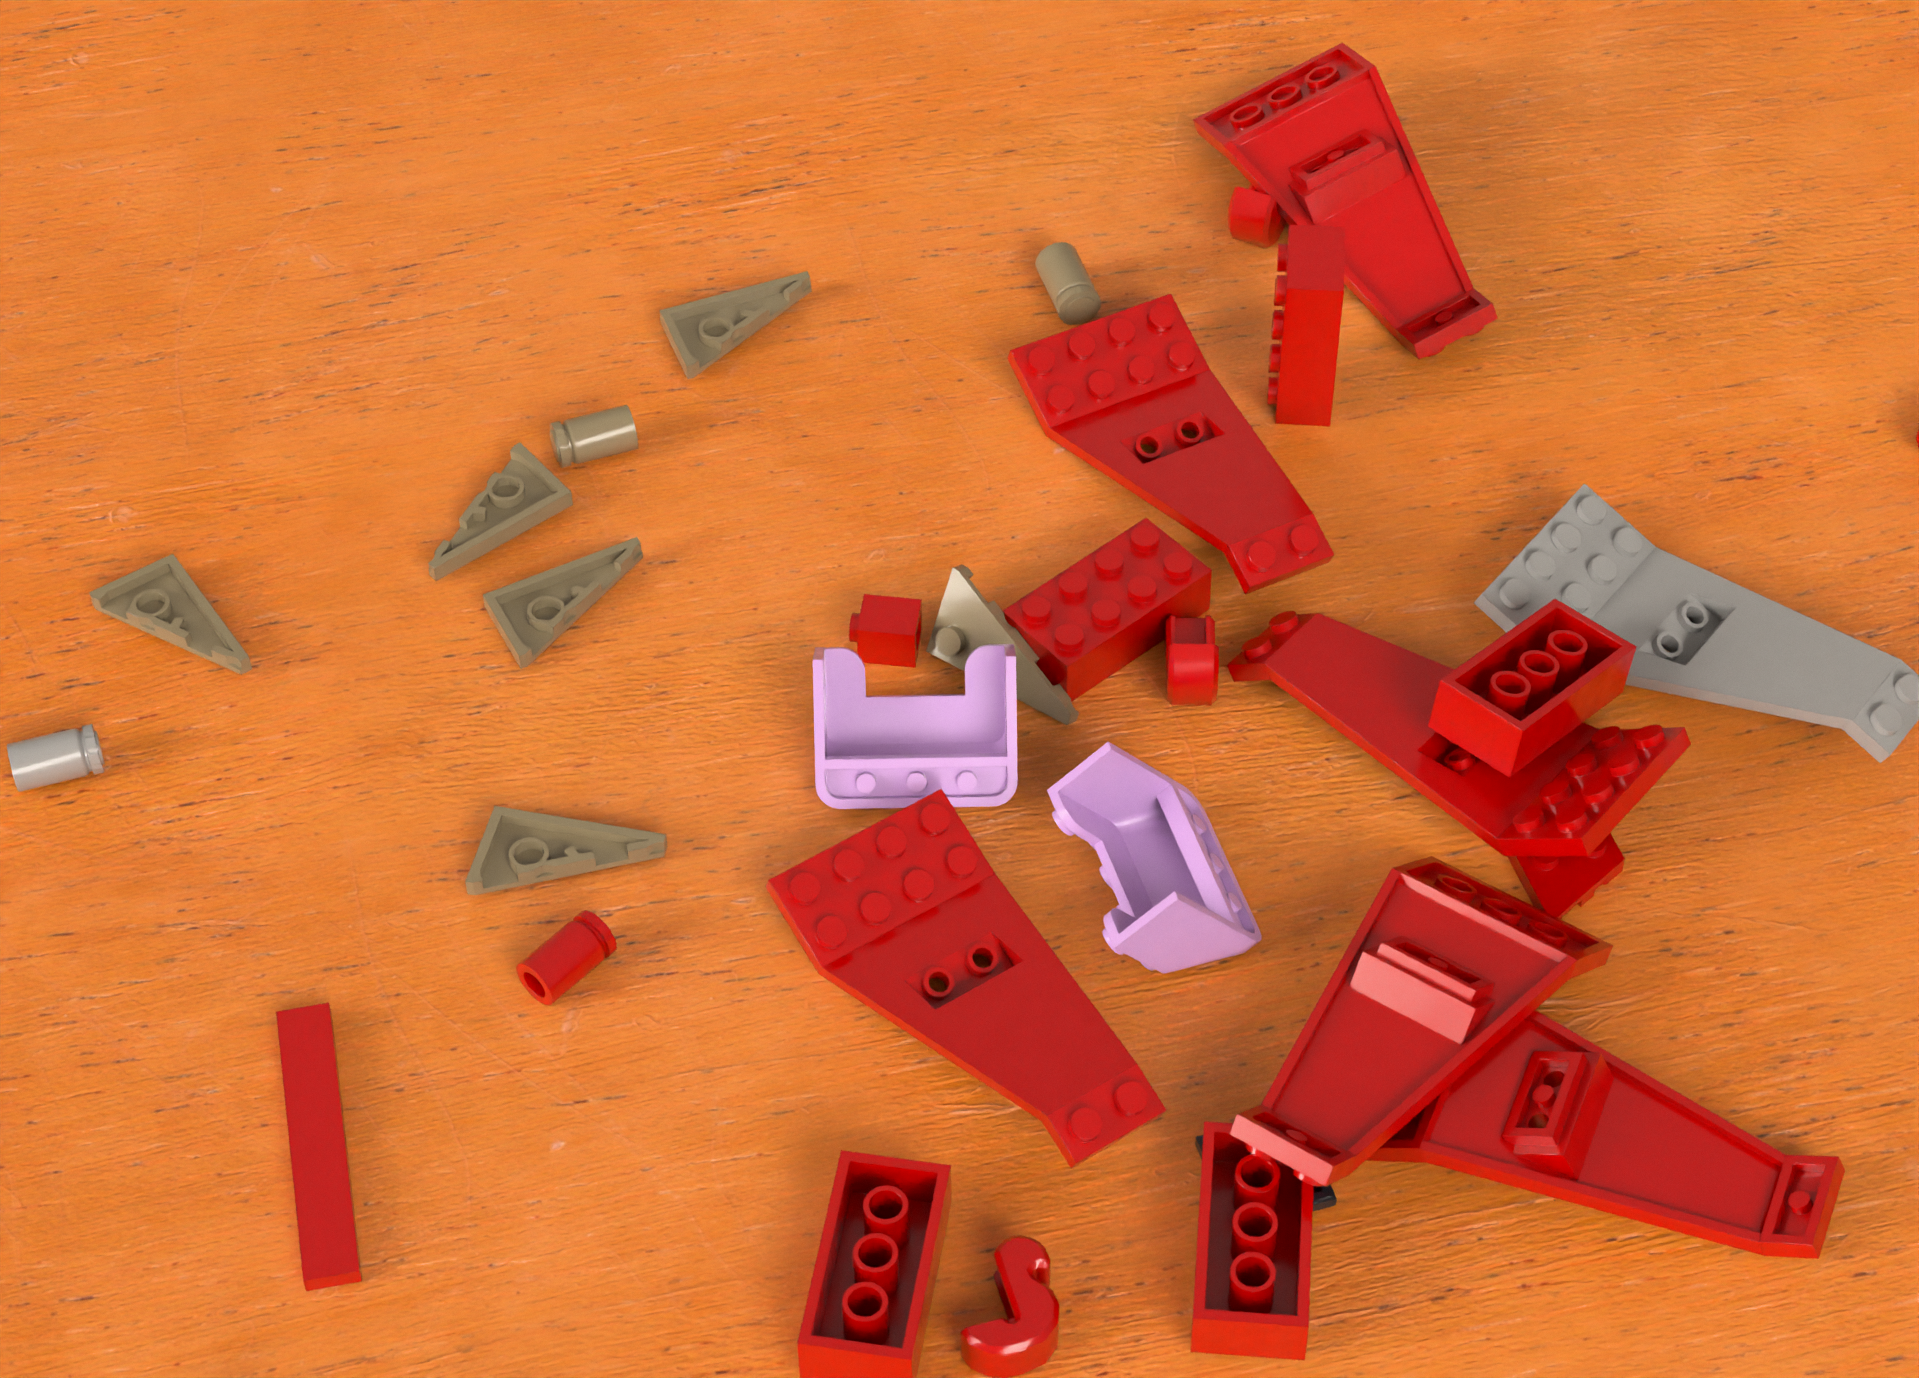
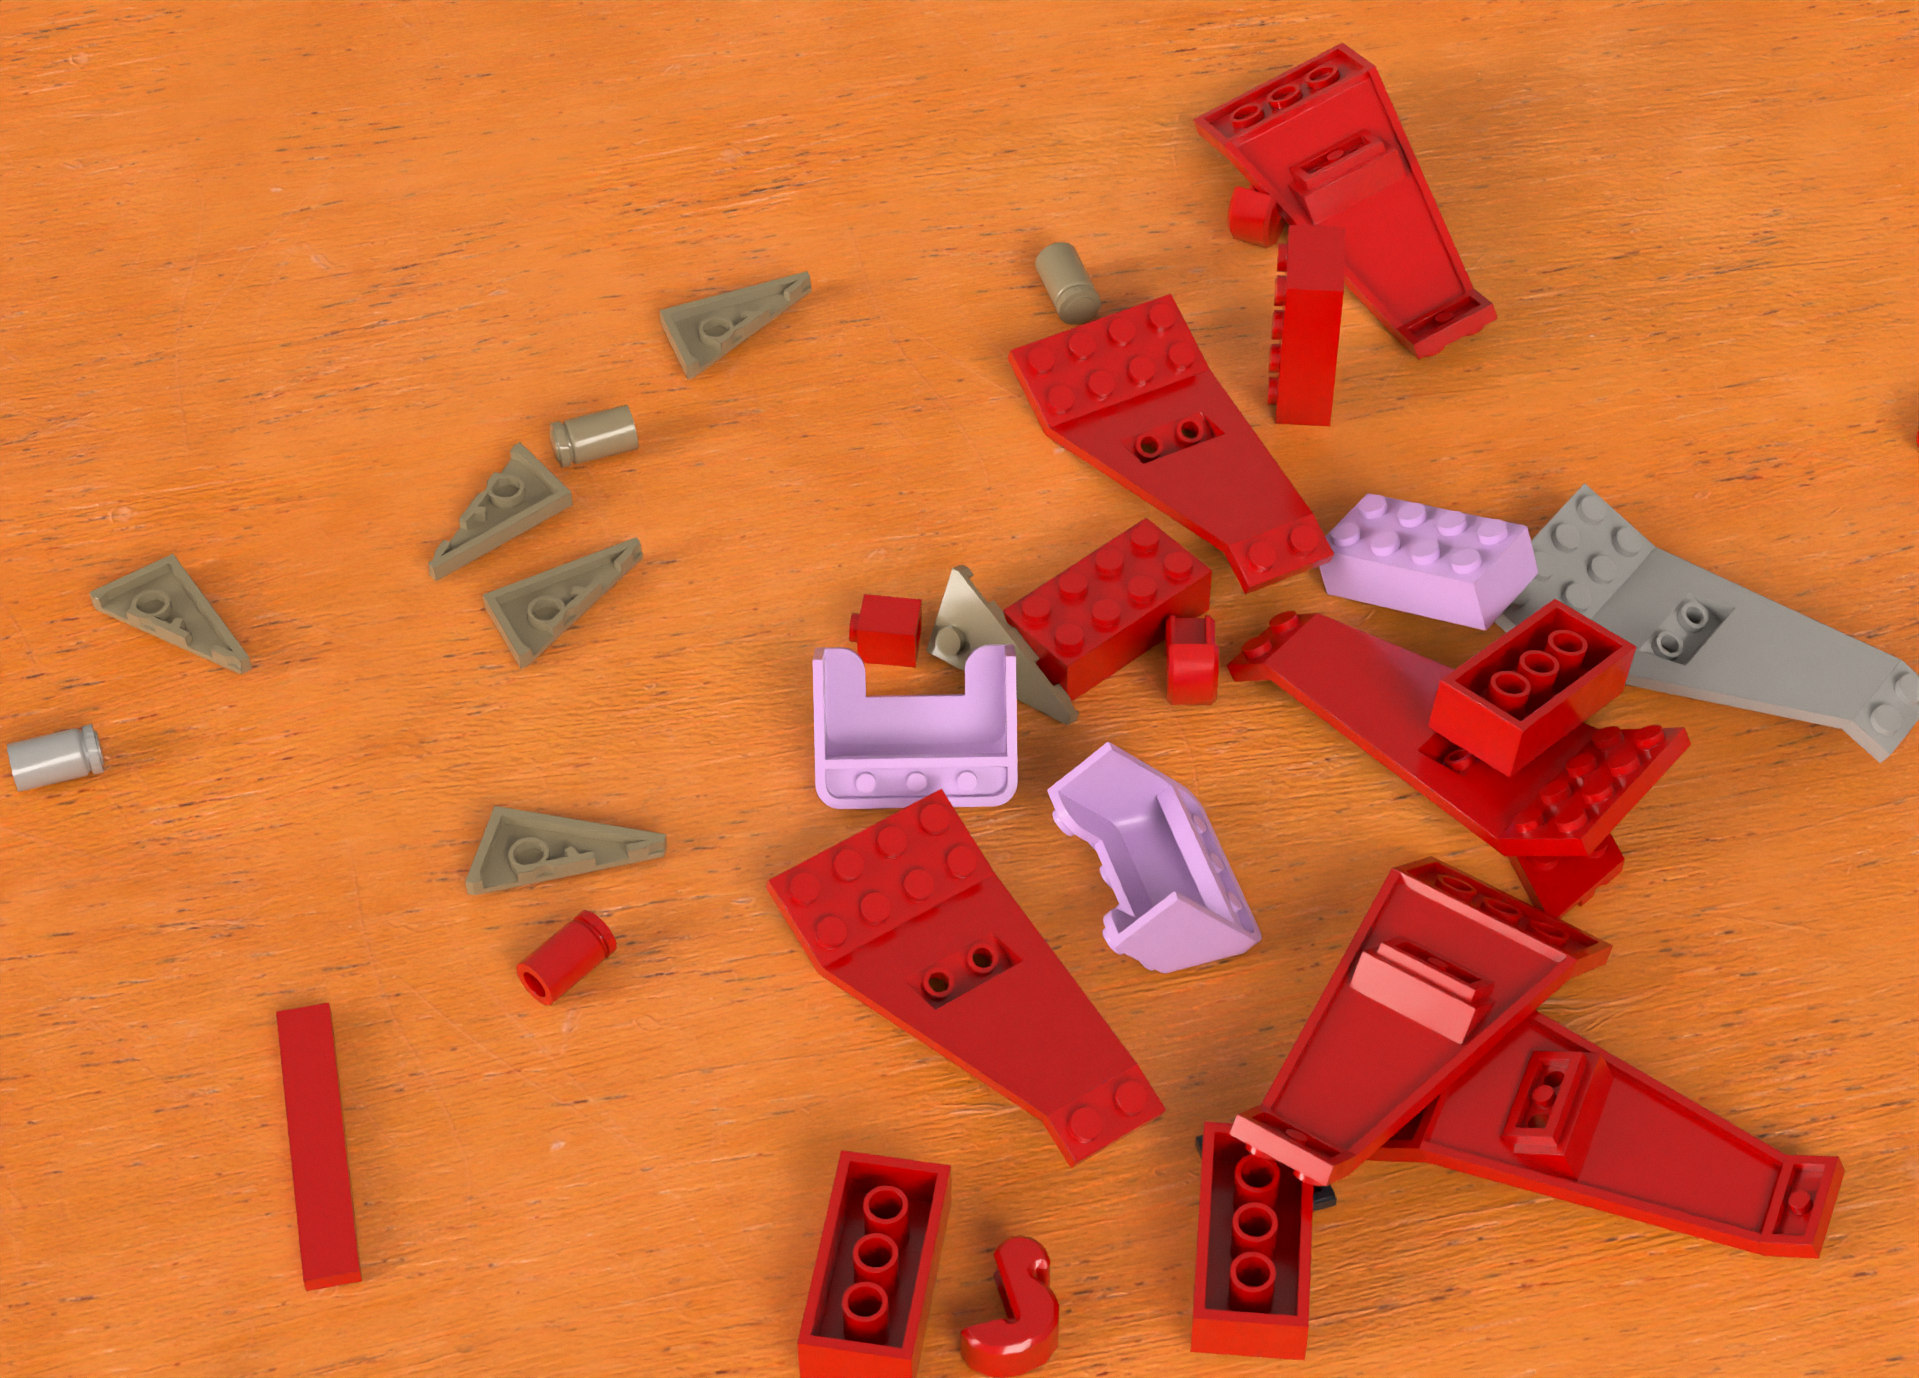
none -> lavender brick [1319,493,1539,631]

